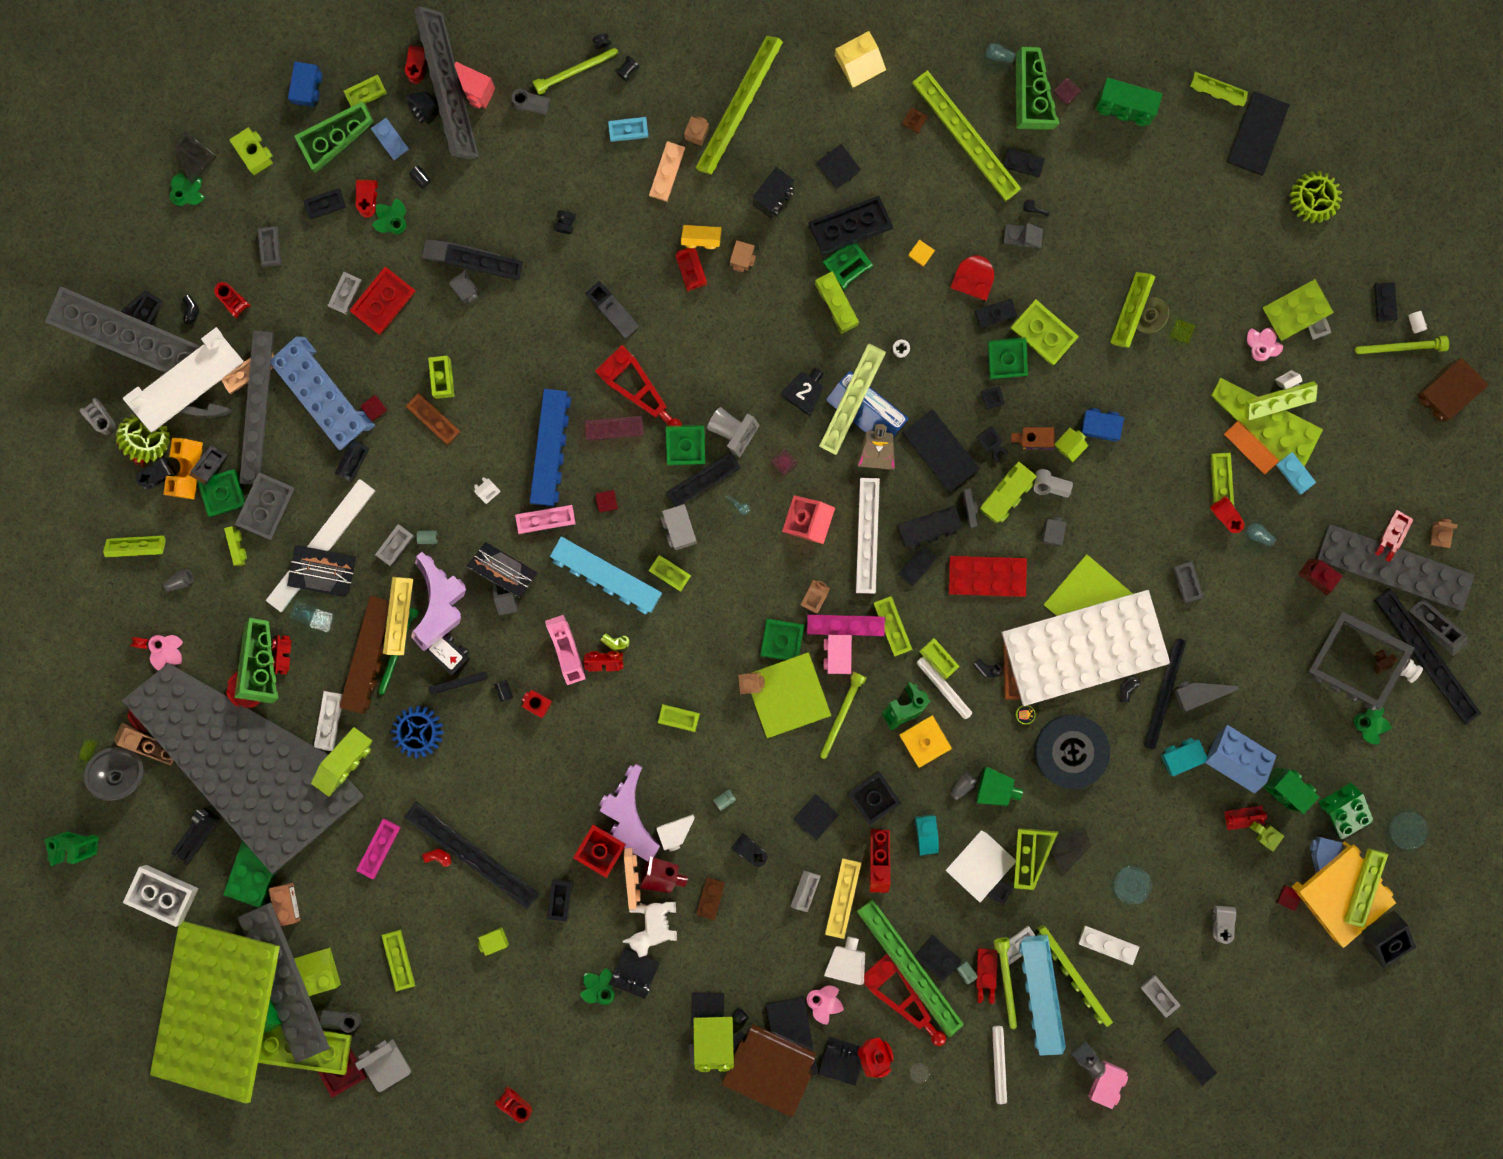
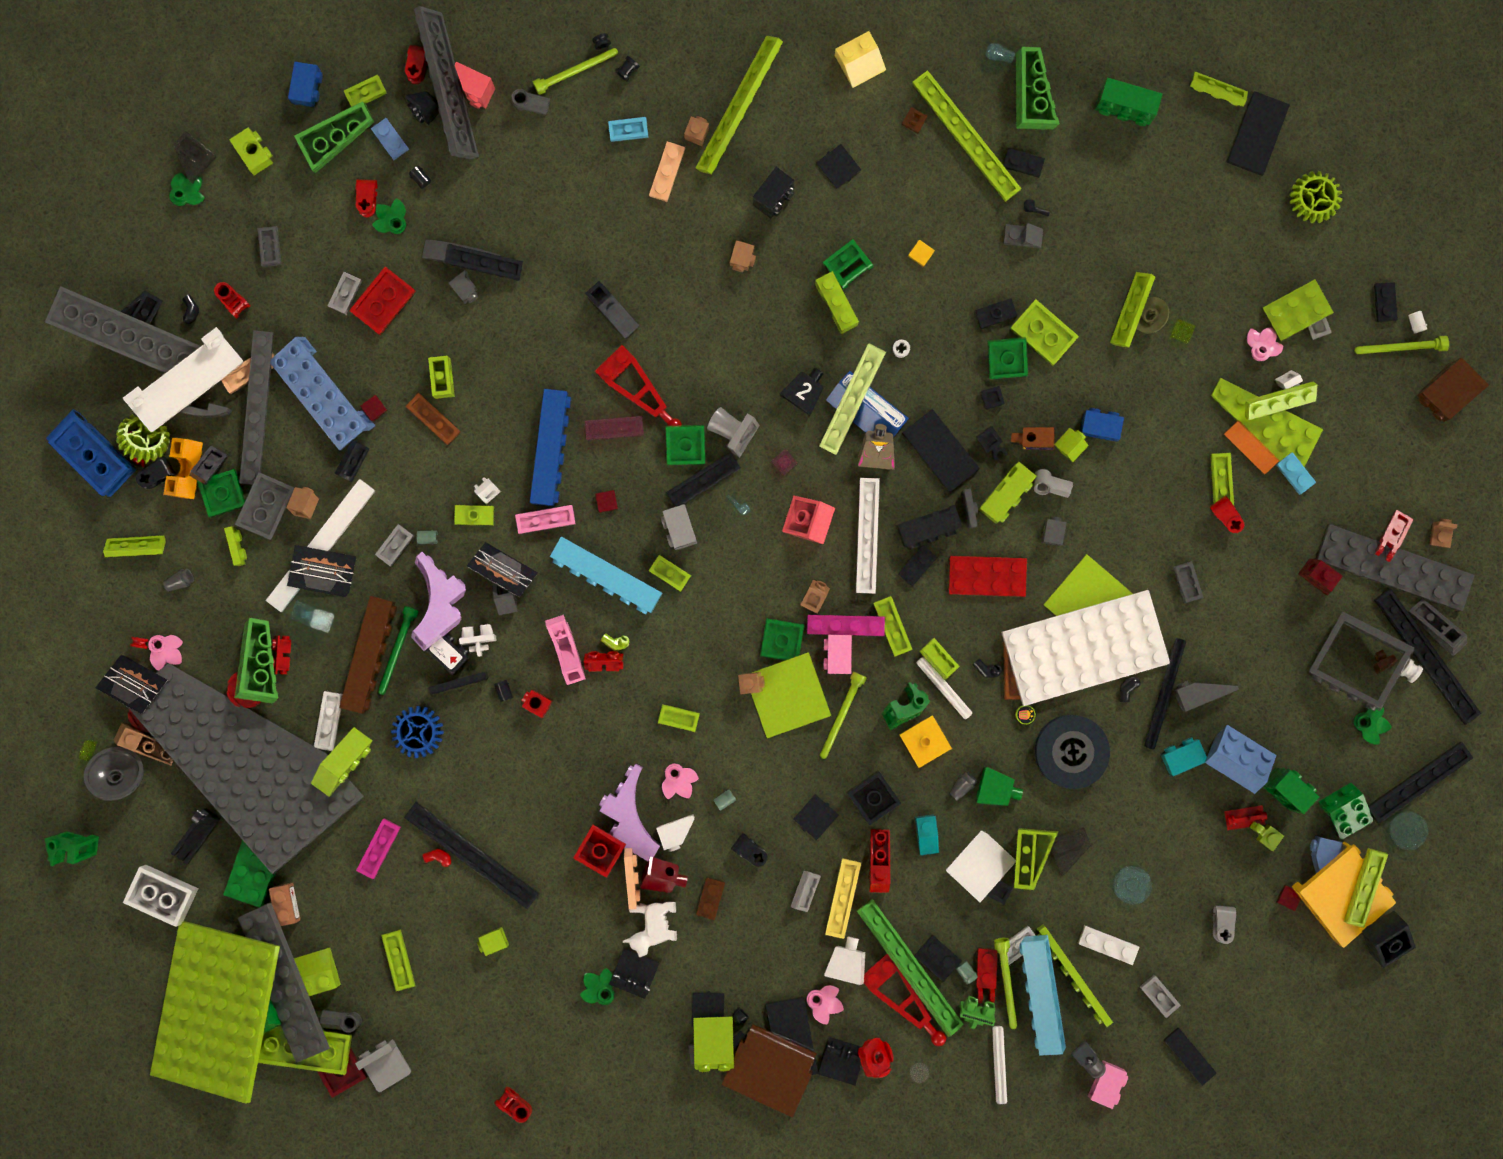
light grey piece [79,398,116,435] -> none
black plate [303,188,347,220] -> none
light yellow plate [383,577,413,655] -> none
black brick [547,878,573,922] -> none
black wheel [554,210,576,234] -> none
red hinge [675,248,707,291] -> none
yellow tile [681,225,721,249] -> none
black tile [808,196,893,256] -> none
red slope [951,255,994,301] -> none
clear pink plate [1053,77,1081,106] -> none
clear light blue cone [1246,522,1276,547] -> none
none -> blue hinge [46,409,137,497]
none -> black sticker [95,655,167,714]
none -> medium nougat brick [286,487,319,519]
none -> lime plate [455,505,494,526]
none -> white hips [459,624,497,657]
none -> bright pink plate [662,763,699,799]
none -> bright green hips [959,996,995,1029]
none -> black plate [1368,742,1473,823]

